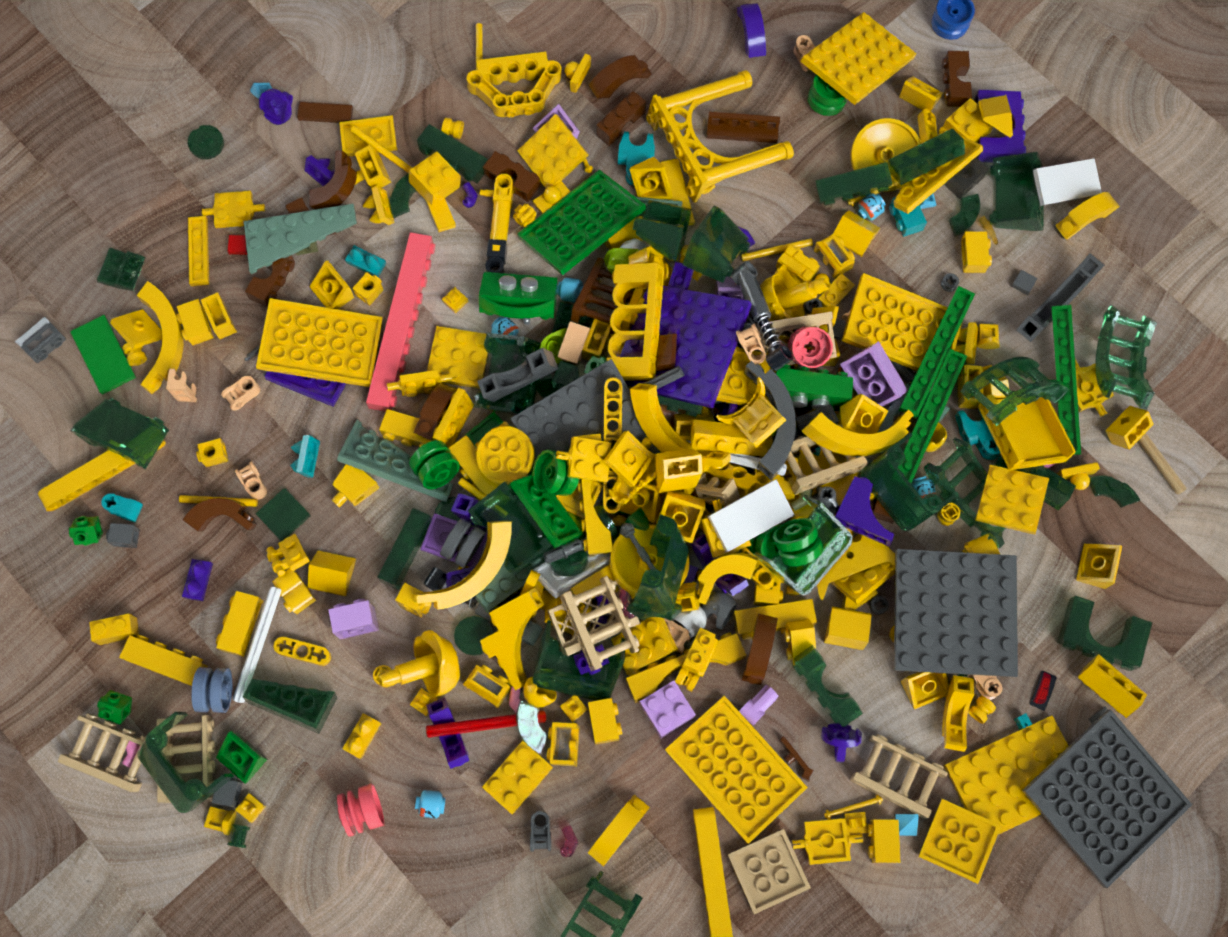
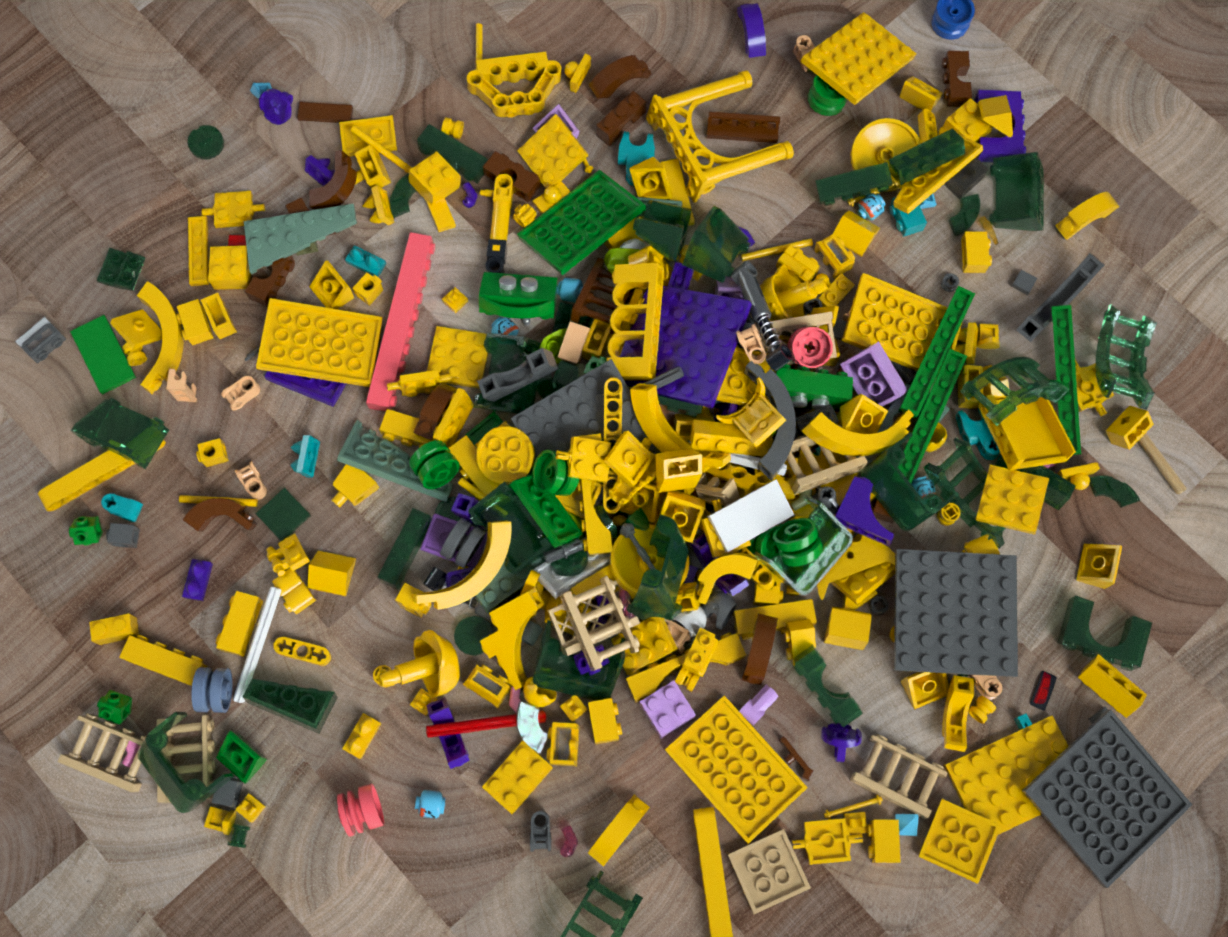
lavender brick [328,599,379,639] -> none
reddish brown tile [656,334,677,371] -> none
white tile [1033,159,1102,206] -> none
none -> yellow brick [208,246,252,290]

